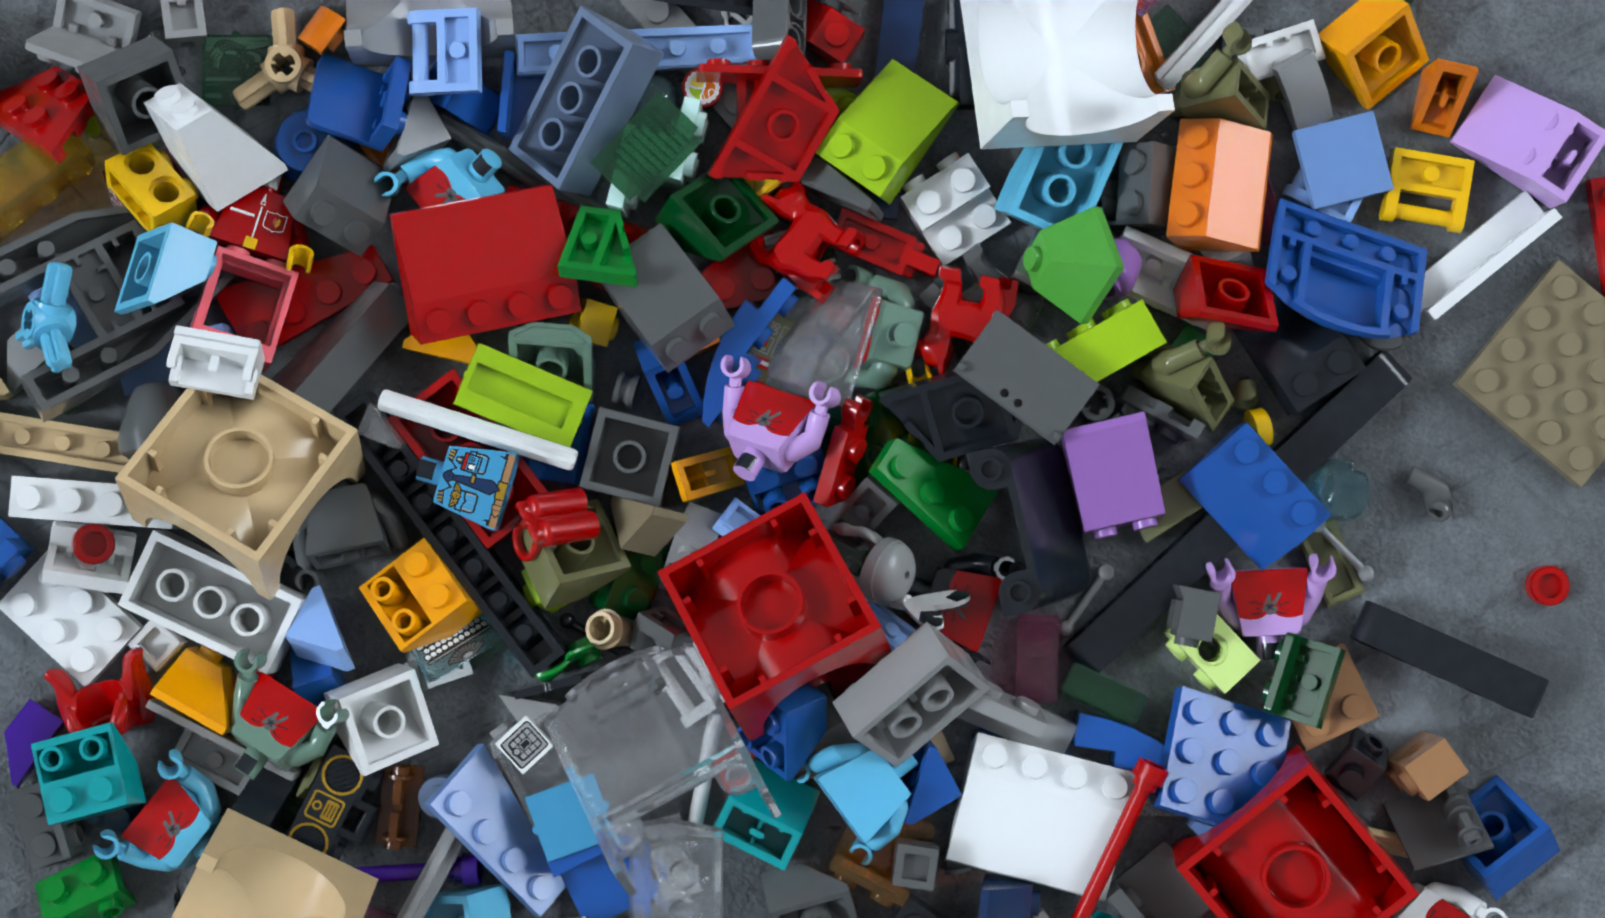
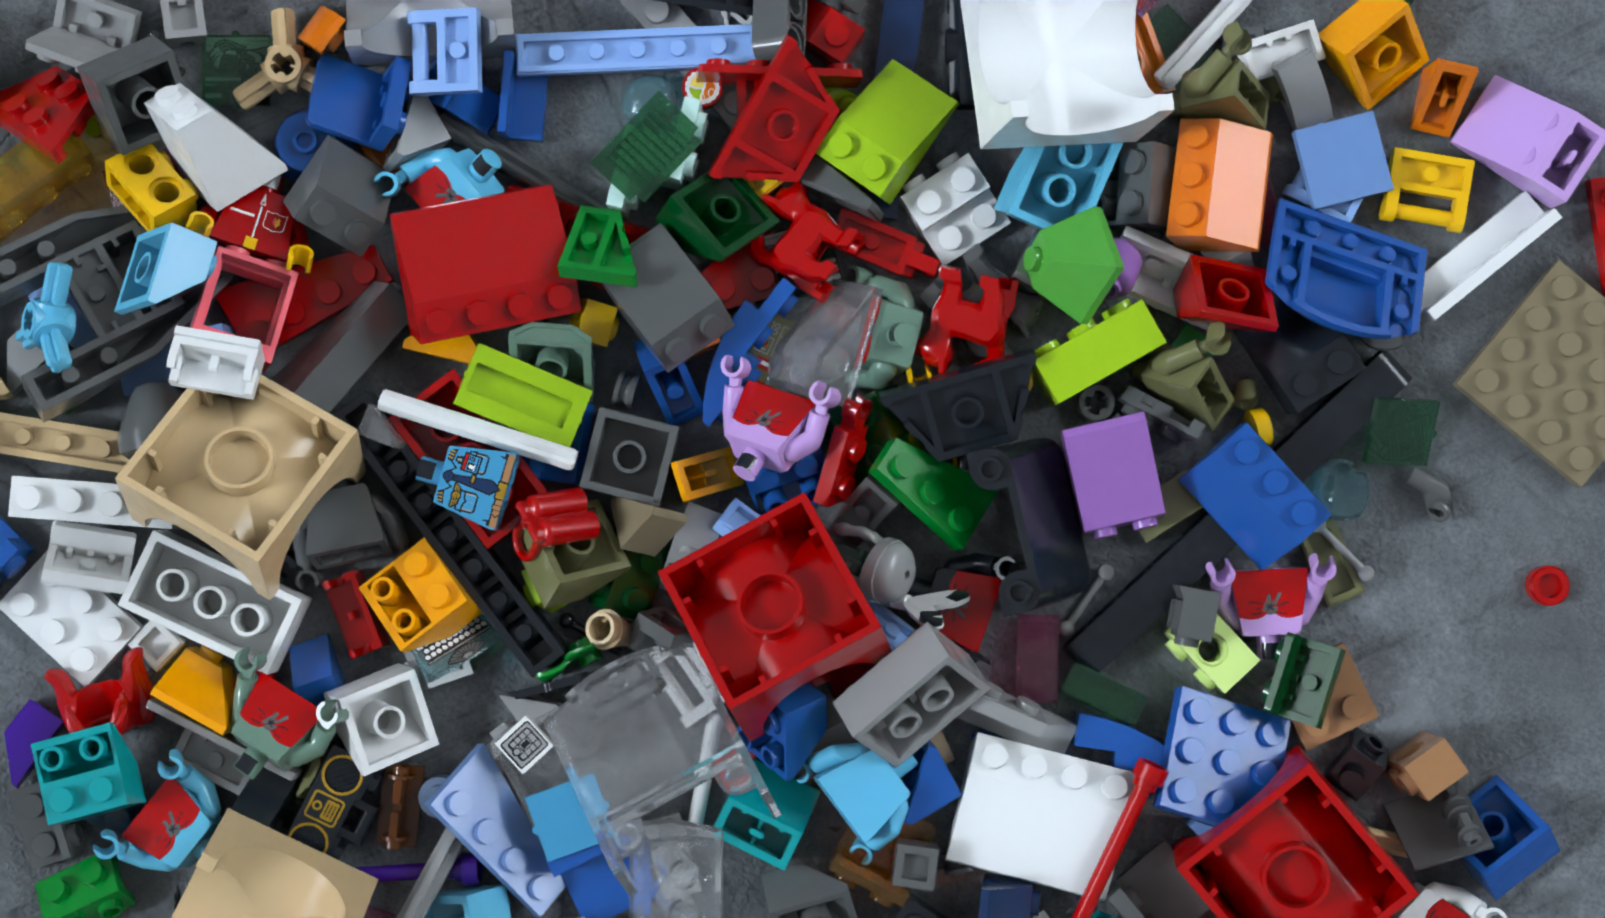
red tile [71,523,115,565] -> none
light blue slope [285,585,355,672] -> none
sand blue slope [508,6,664,196] -> none
dark grey door [953,310,1100,445] -> none
black beam [1349,600,1549,718] -> none
none -> red hinge [322,569,391,659]
none -> clear green piece [1362,397,1440,466]

